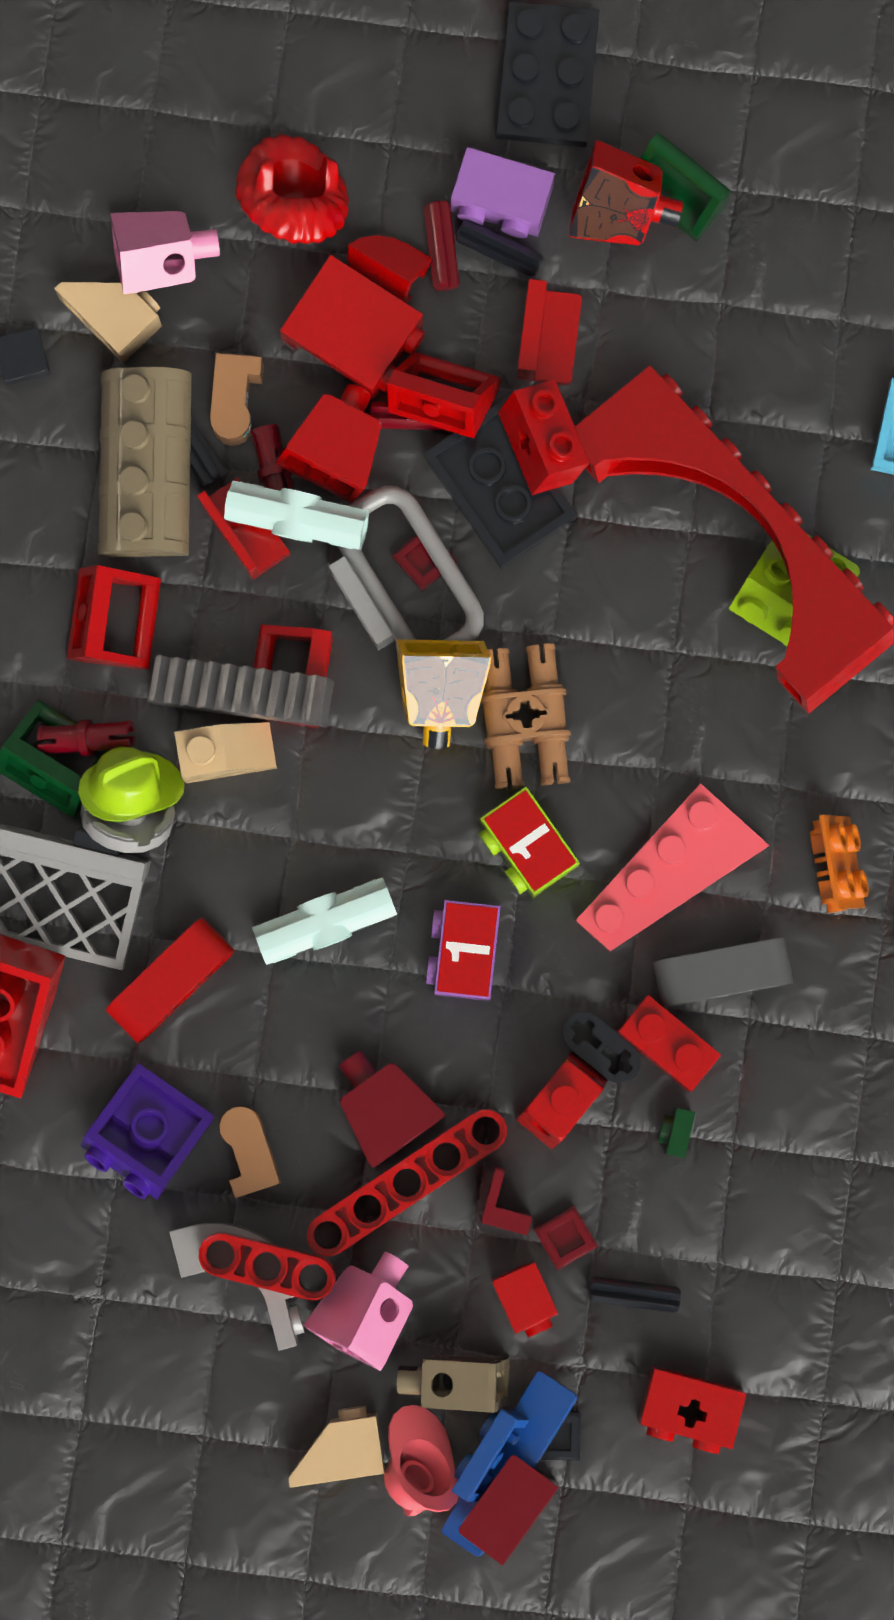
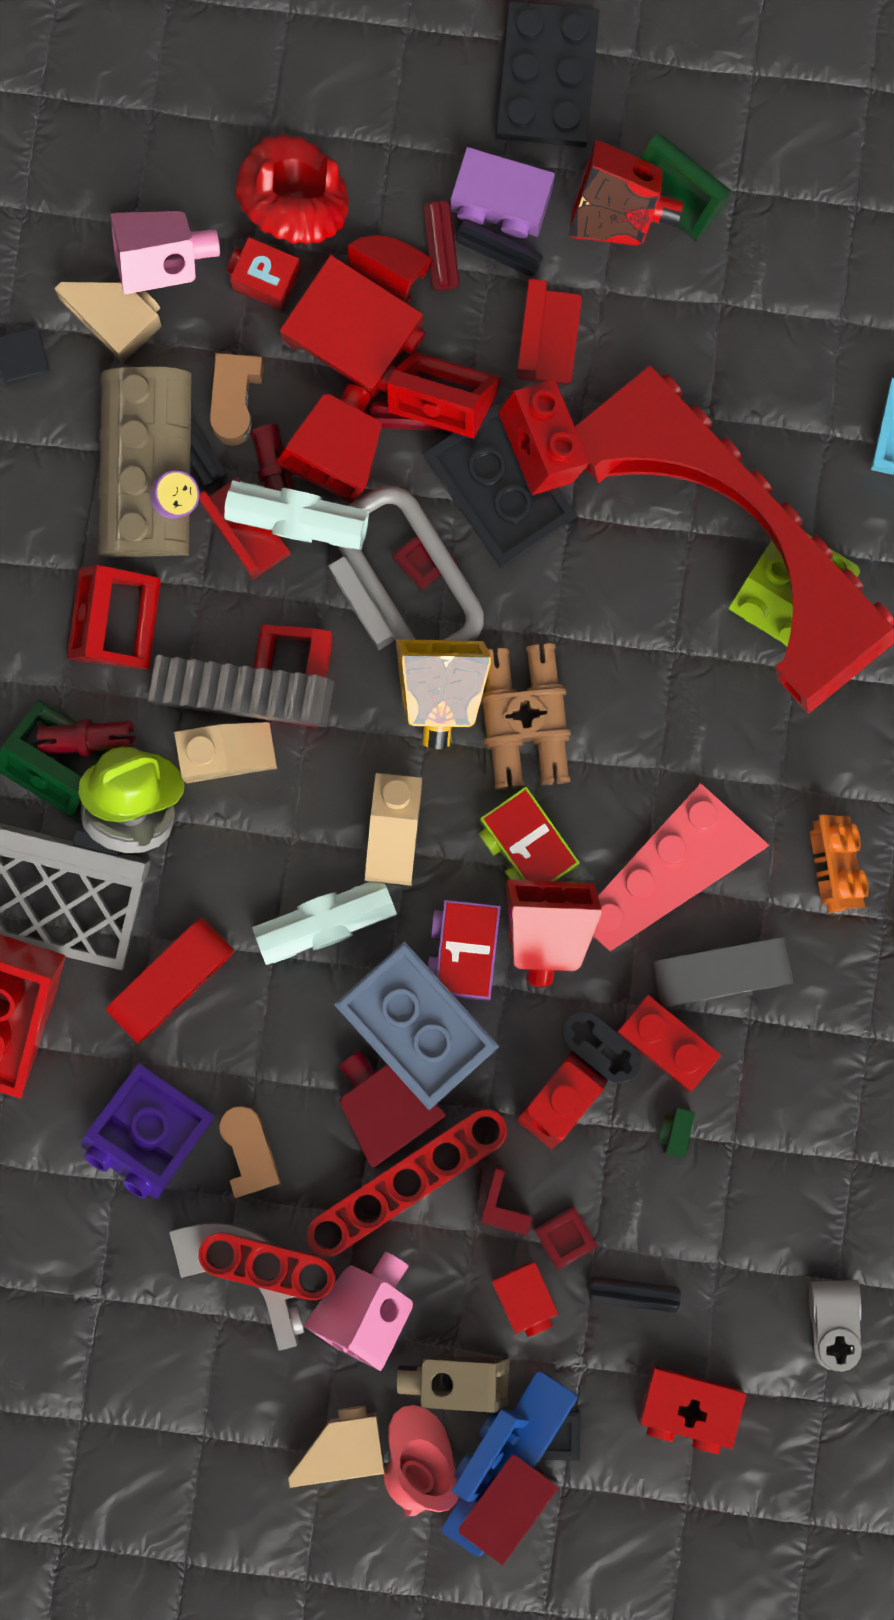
none -> light yellow tile [150,470,199,519]
none -> red brick [227,237,301,311]
none -> sand blue tile [334,941,499,1110]
none -> tan slope [365,773,422,886]
none -> torso [506,880,602,987]
none -> light grey piece [809,1280,862,1372]

